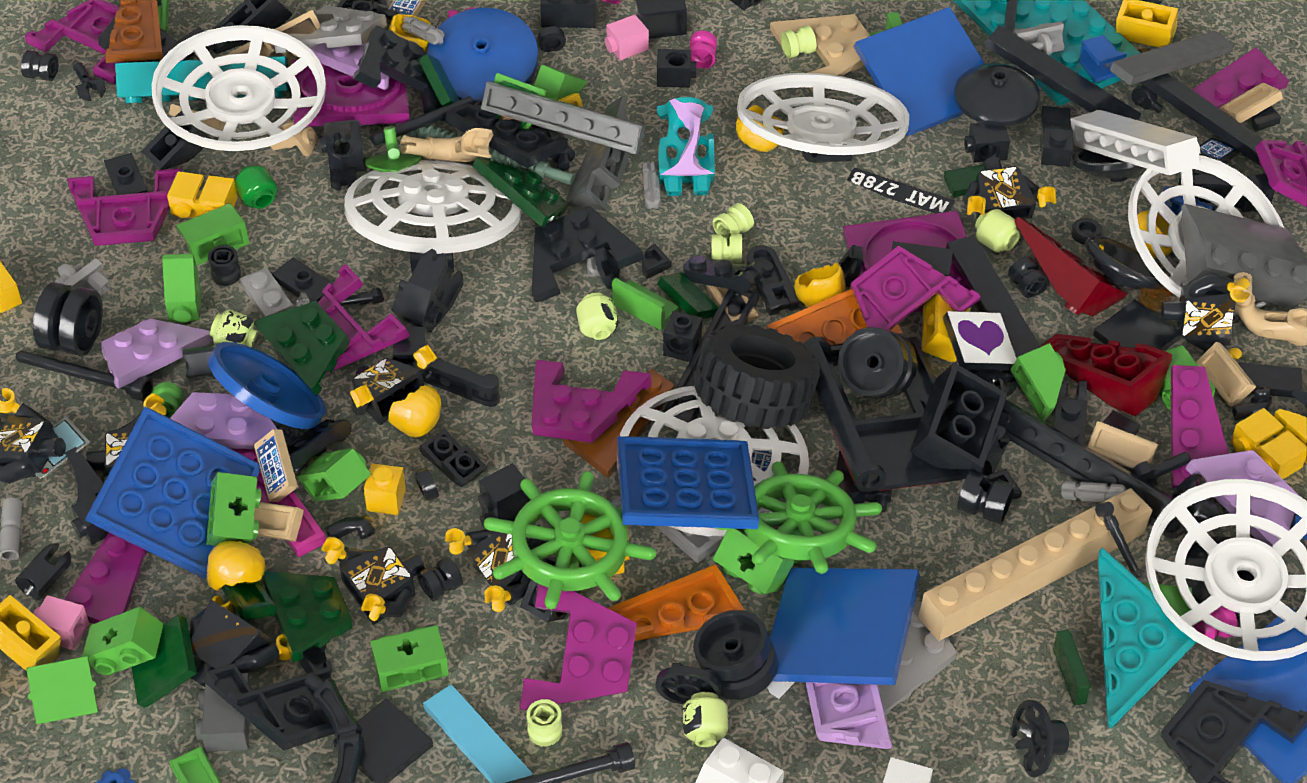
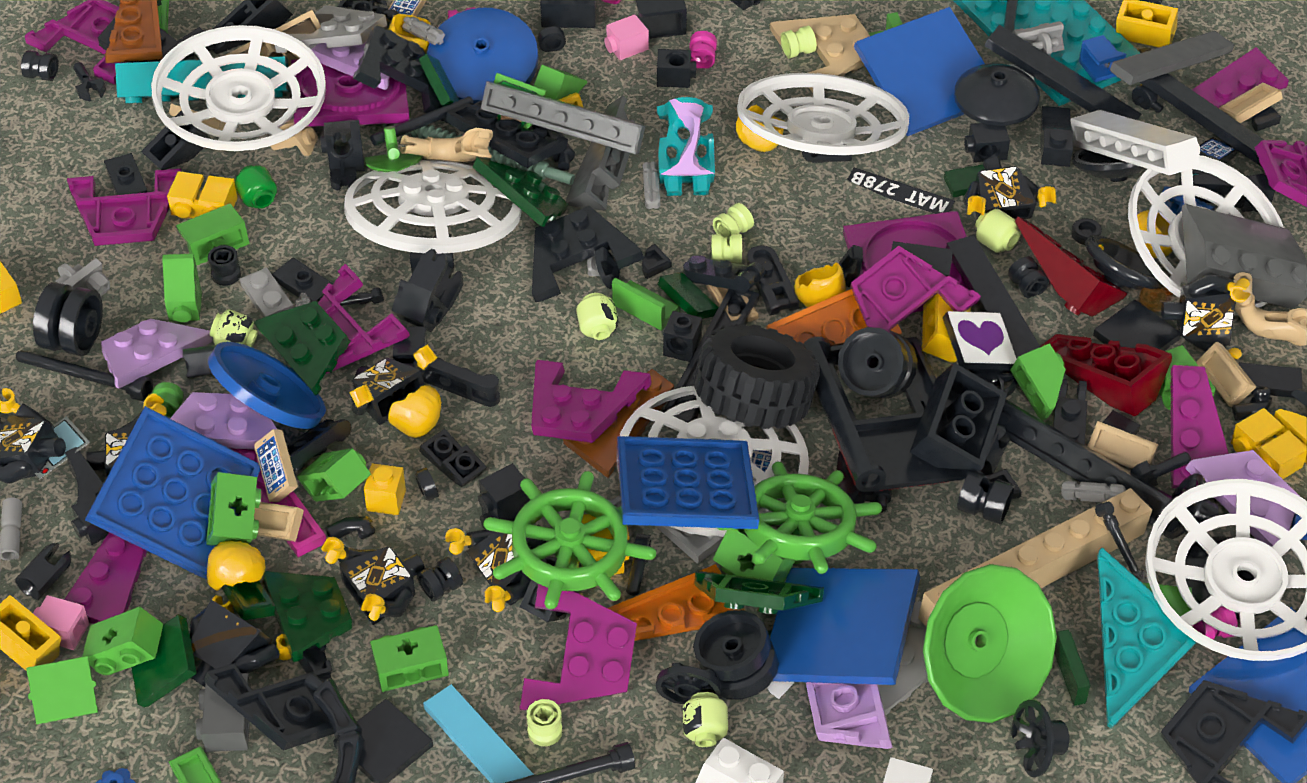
none -> black bar [626,533,651,596]
none -> dark green wing [694,571,824,614]
none -> bright green dish [923,564,1057,723]

